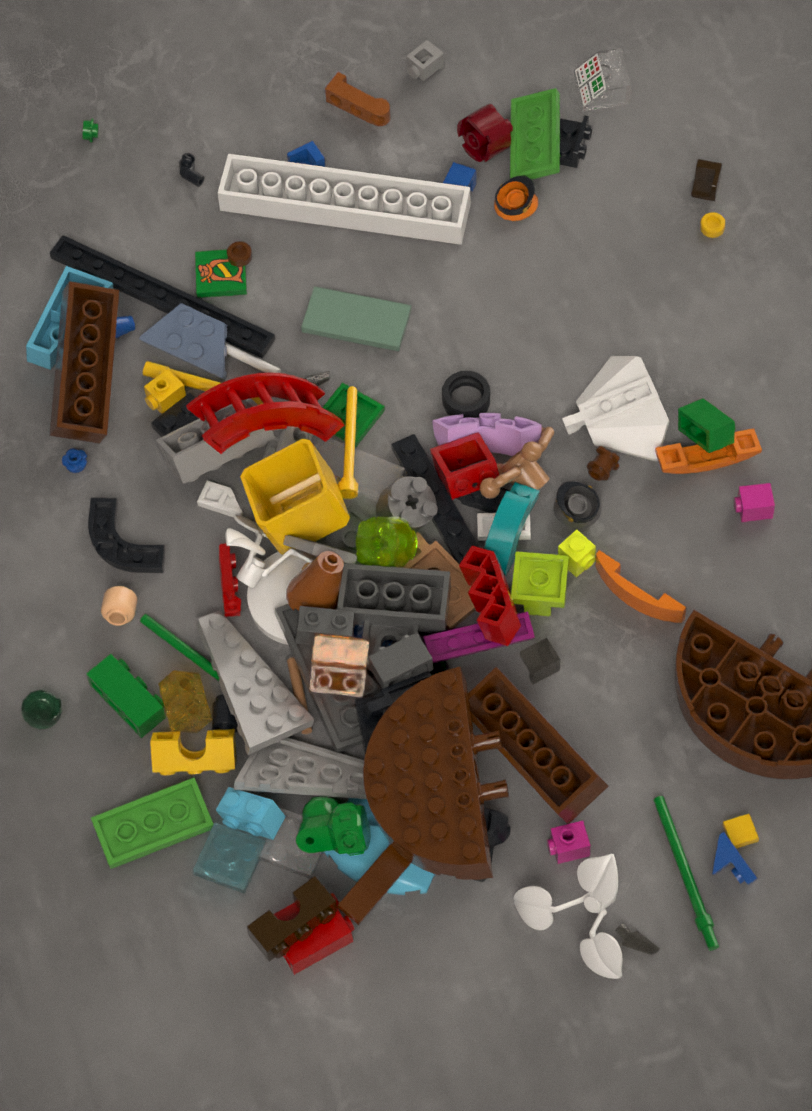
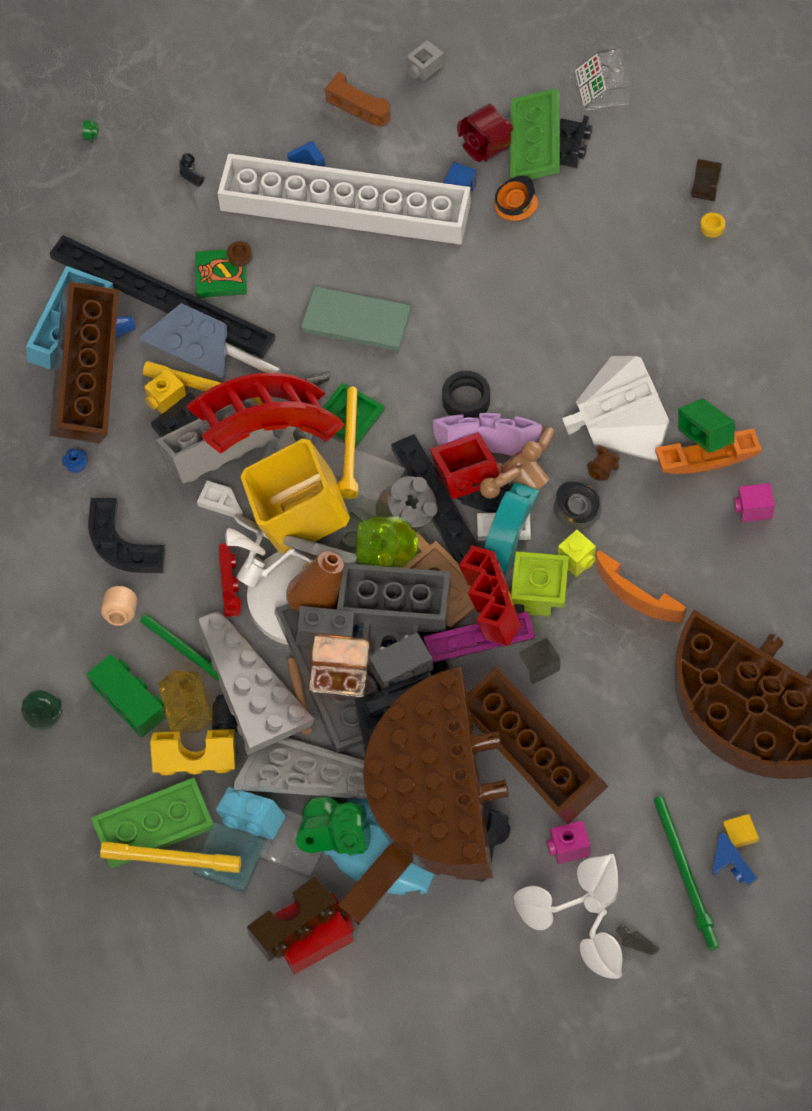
none -> yellow piece [100,842,241,873]

